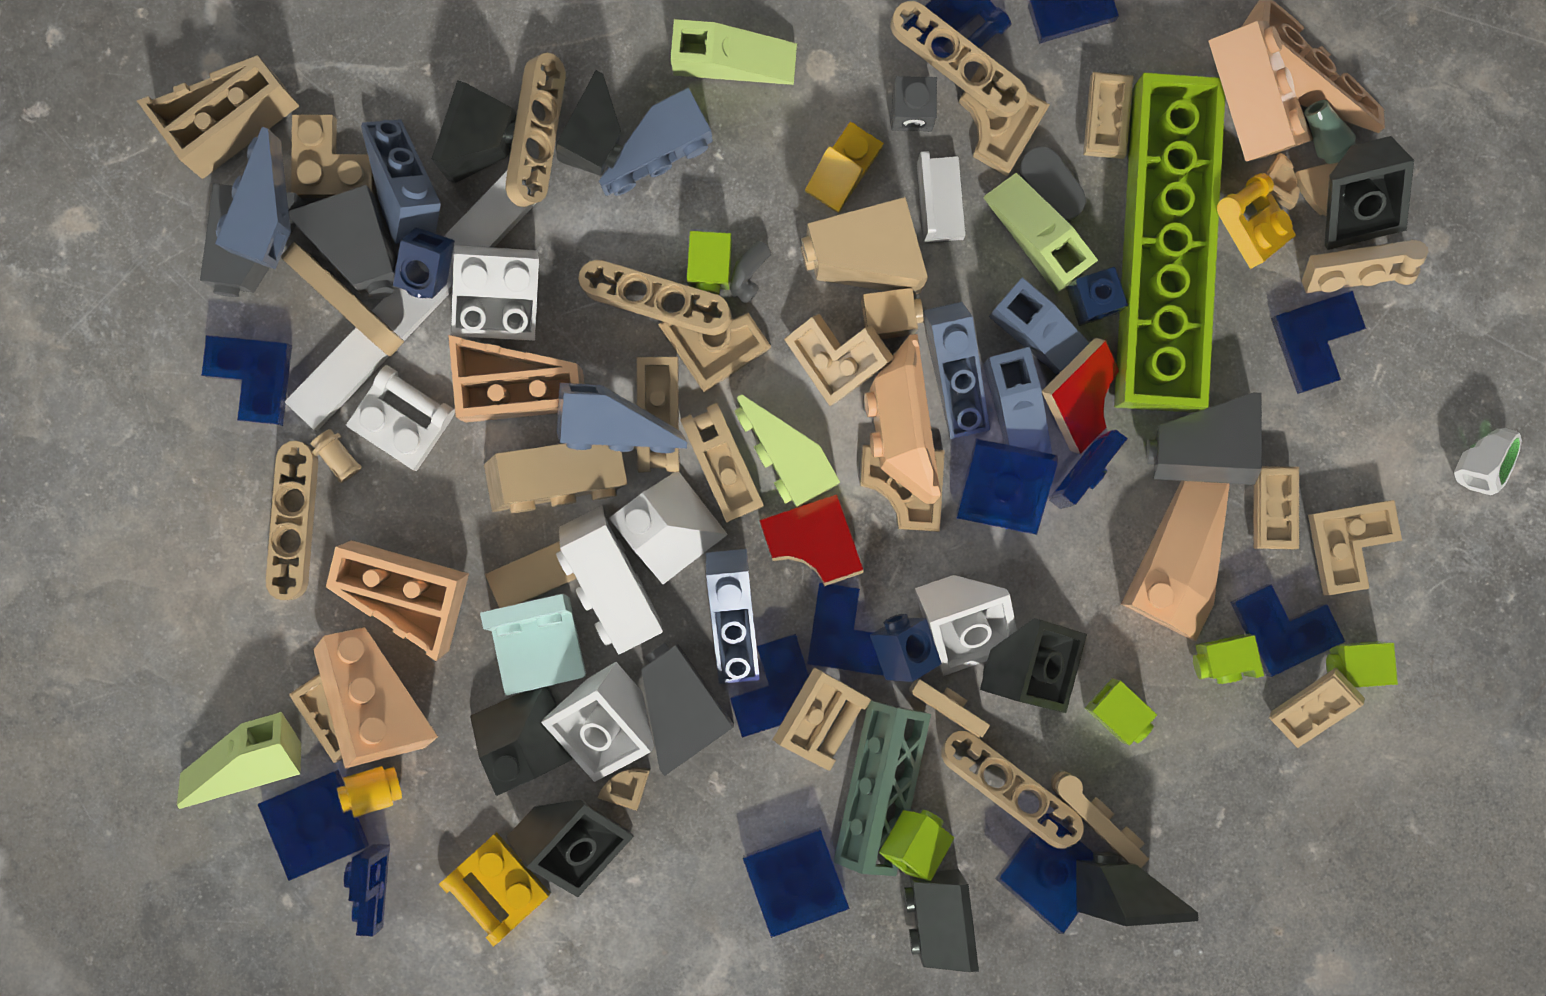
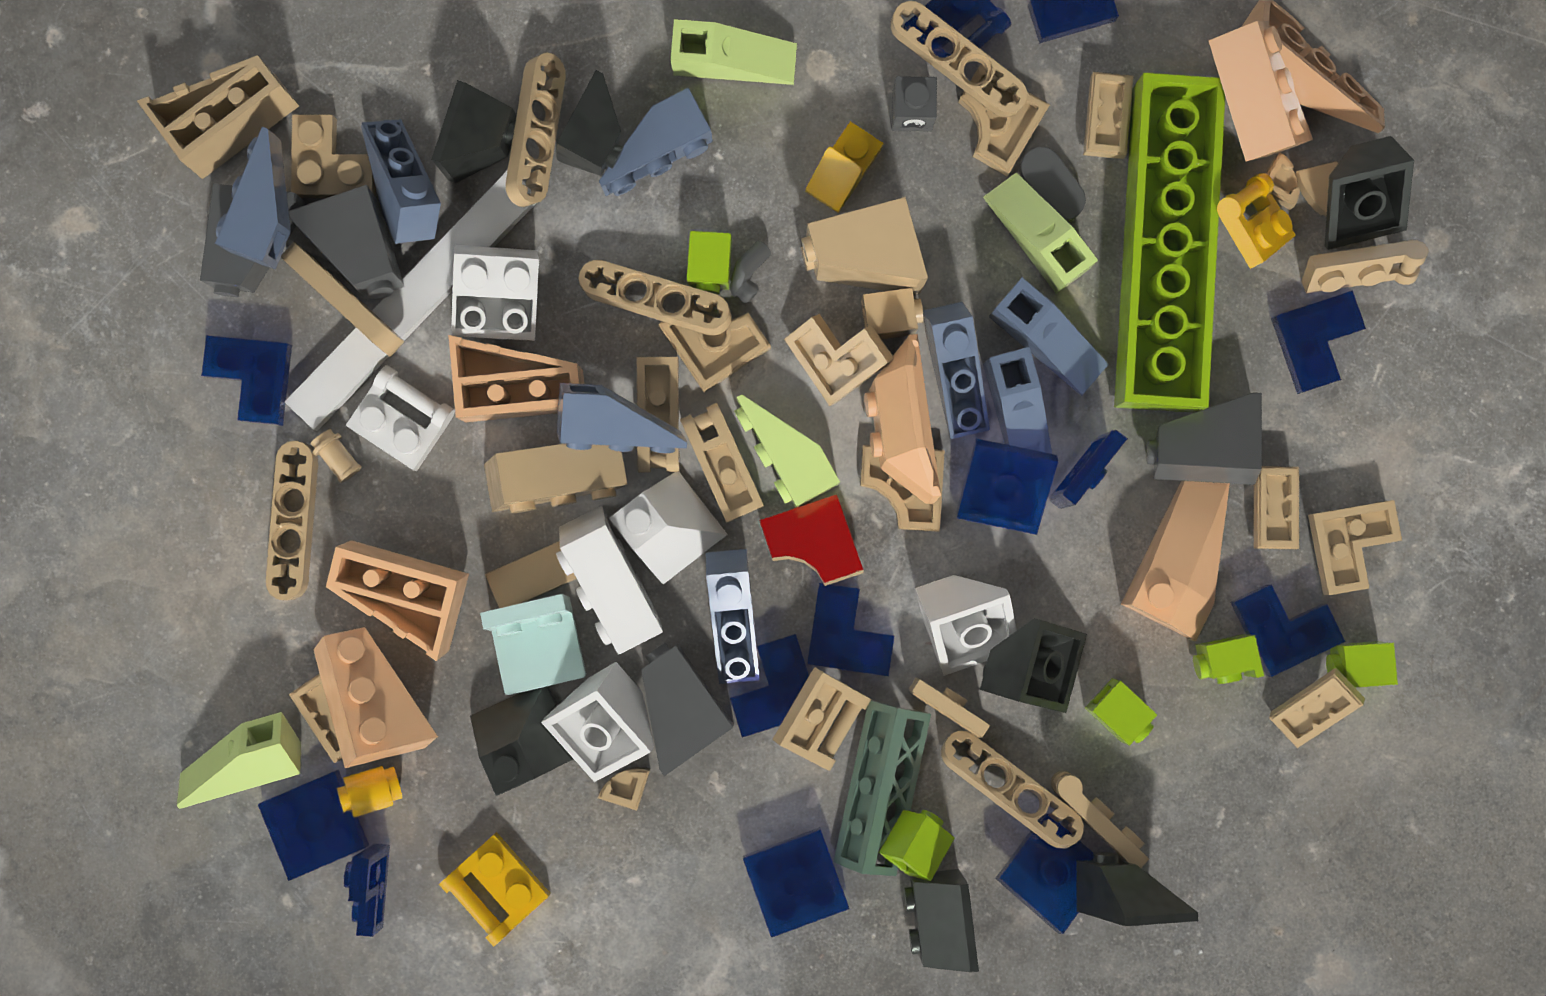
dark blue brick [393,228,455,299] -> none
pearl dark grey slope [506,800,634,897] -> none
dark blue brick [870,614,942,682] -> none
white panel [917,151,965,243] -> none
red tile [1042,338,1119,455] -> none
dark blue brick [1066,267,1128,326] -> none
sand green cone [1304,100,1356,164] -> none
white rock [1454,428,1522,495] -> none

